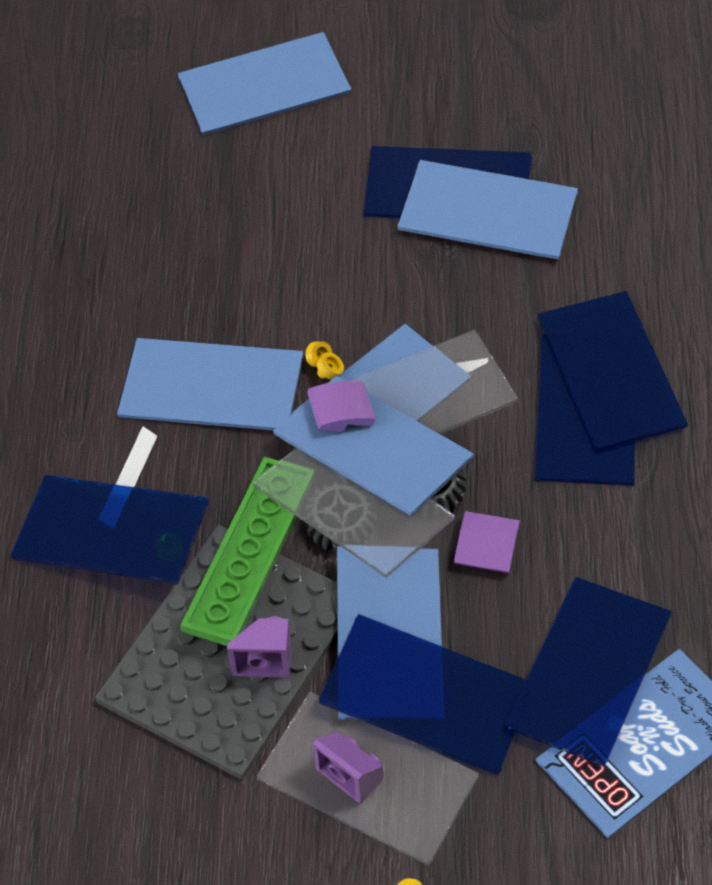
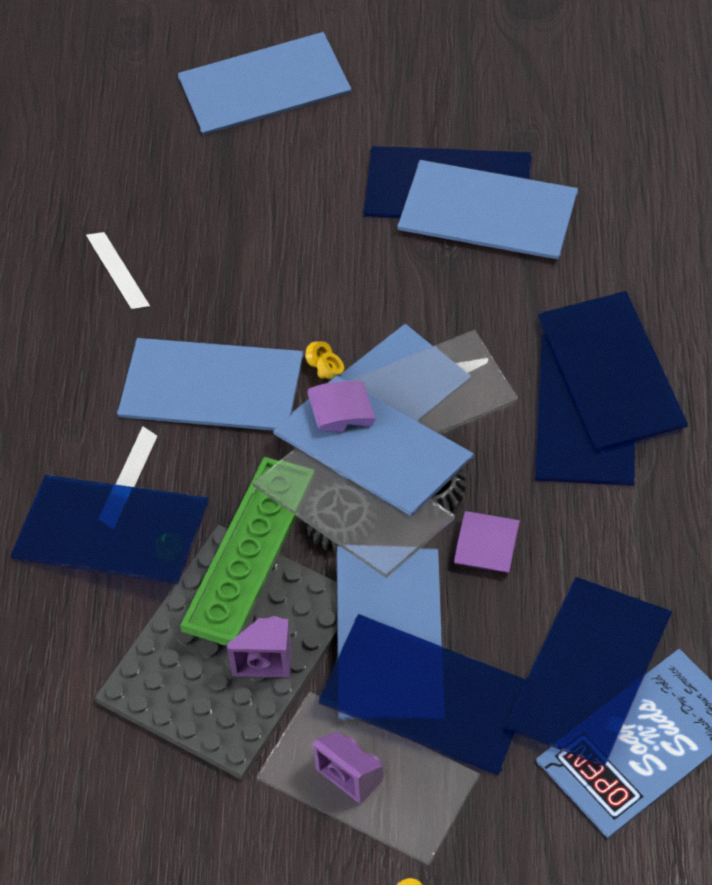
none -> white sticker [86,232,150,309]

